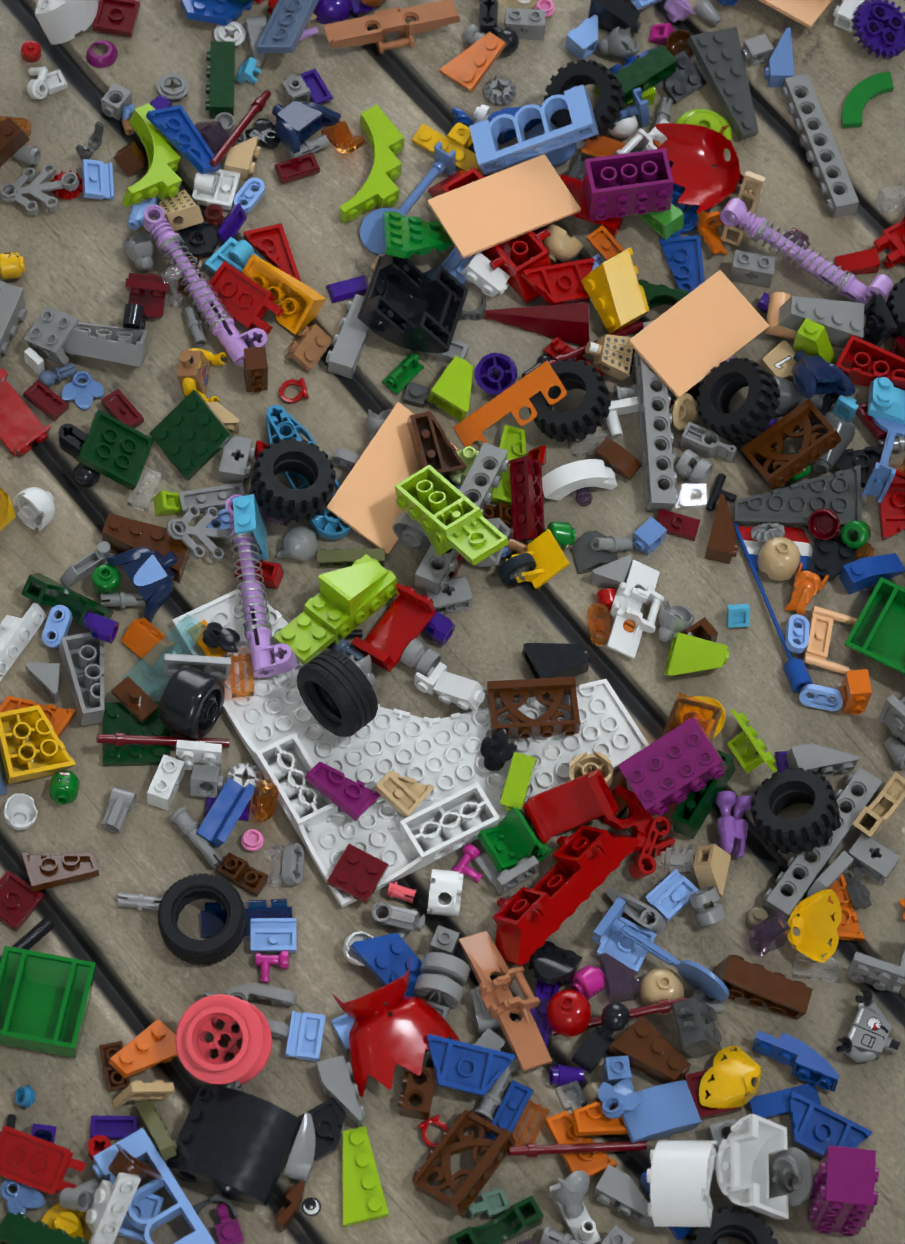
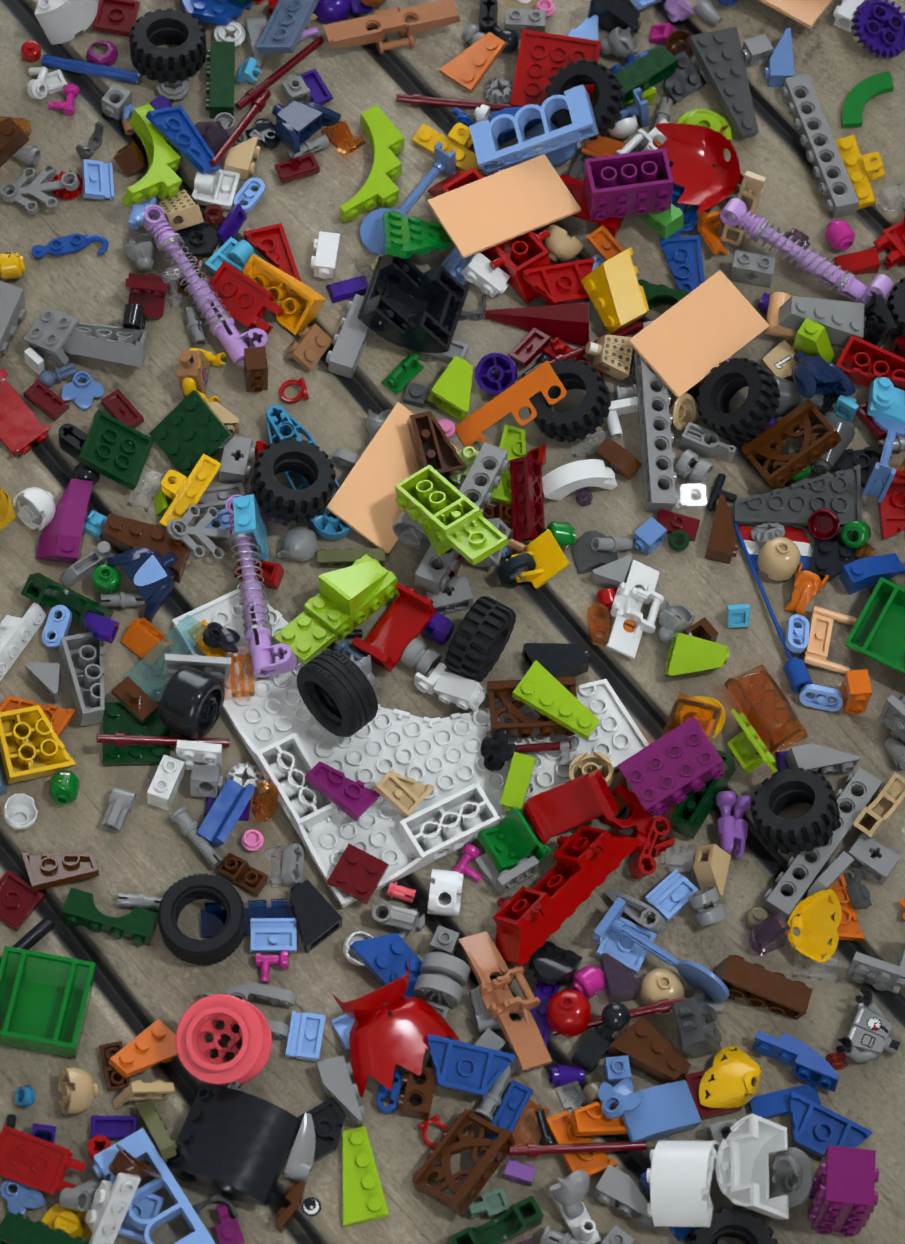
none -> blue piece [32,234,108,259]
none -> magenta wedge [36,478,93,564]
none -> blue axle [42,54,140,84]
none -> dark pink piece [49,84,80,116]
none -> tan cylinder [58,1068,98,1115]
none -> dark green arch [62,887,158,946]
none -> medium azure tile [85,510,107,539]
none -> black tyre [129,8,207,83]
none -> yellow plate [159,453,222,531]
none -> dark red bar [235,36,324,110]
none -> black slope [289,879,343,954]
none -> white brick [310,231,340,279]
none -> blue beam [377,1070,402,1115]
none -> dark red bar [396,93,516,111]
none -> bright pink plate [438,419,455,439]
none -> black tyre [445,596,516,682]
none -> medium lavender piece [503,1160,536,1187]
none -> dark red plate [508,327,551,368]
none -> red plate [510,29,601,107]
none -> lime wing [512,660,600,741]
none -> piece [516,739,571,767]
none -> black bar [535,1109,556,1145]
none -> dark green plate [668,530,689,552]
none -> clear orange windscreen [725,664,808,754]
none -> dark pink head [824,220,855,251]
none -> clear red bush [825,1052,848,1070]
none -> yellow plate [835,134,885,210]

